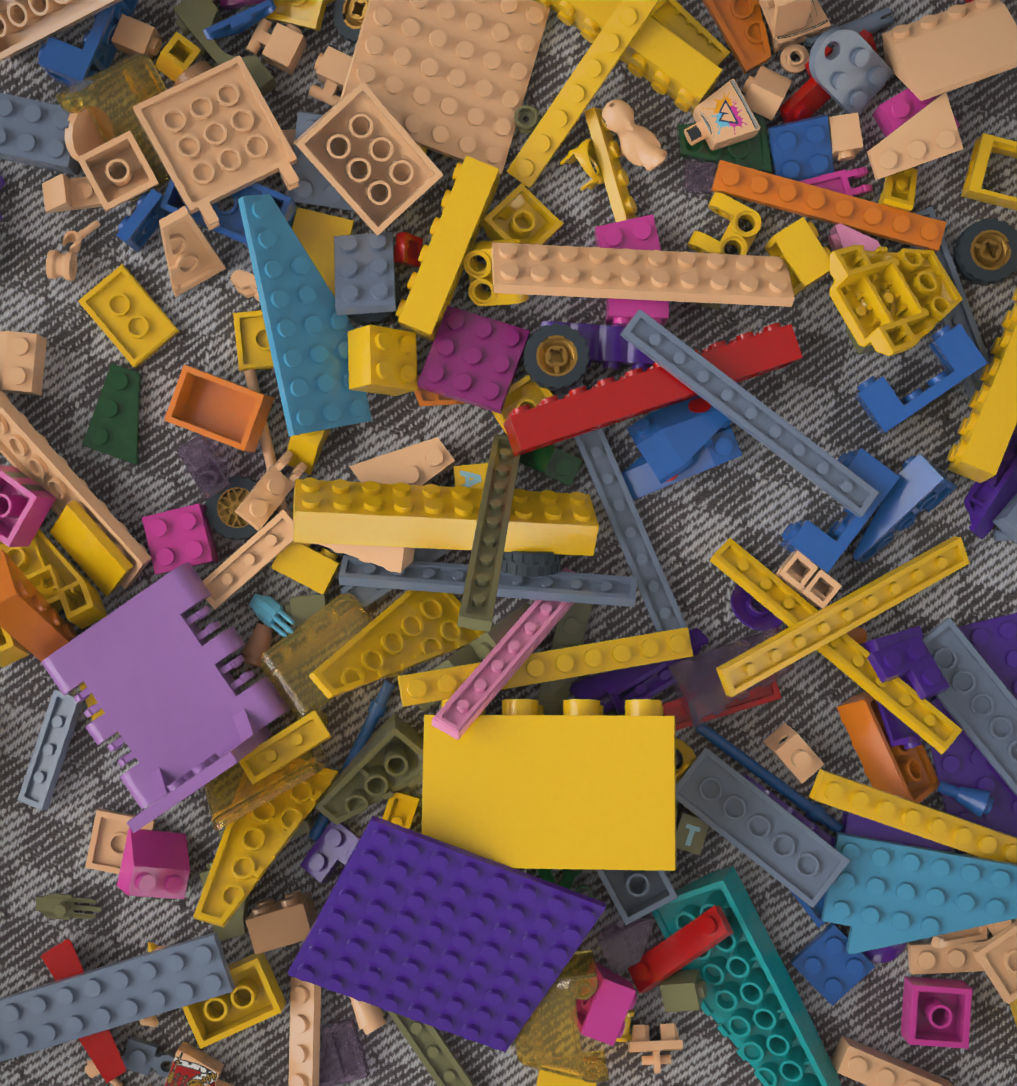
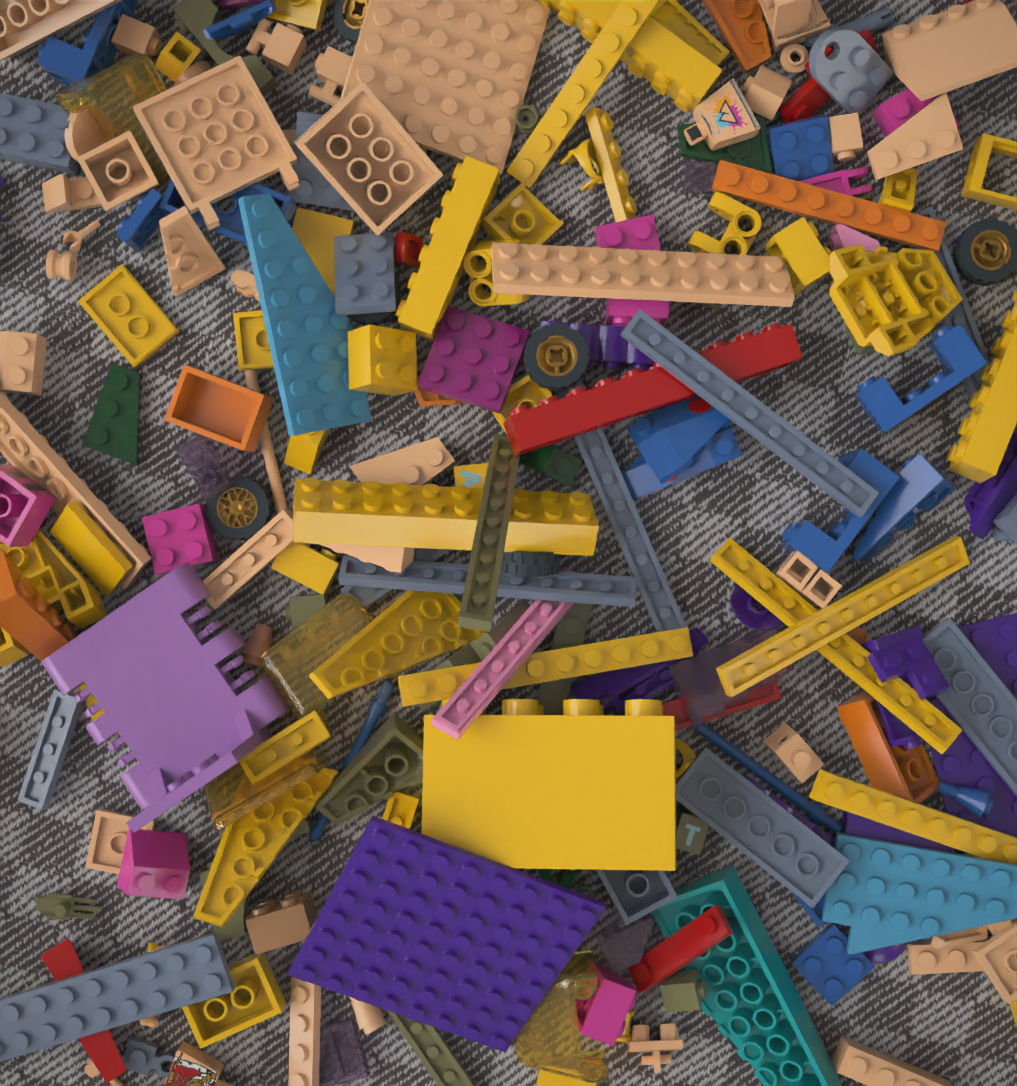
light nougat hinge [235,450,307,530] -> none
medium azure piece [249,593,295,637] -> none
plate [300,821,360,883] -> none
light nougat animal [602,99,667,171] -> none
dark pink brick [901,976,972,1049] -> none

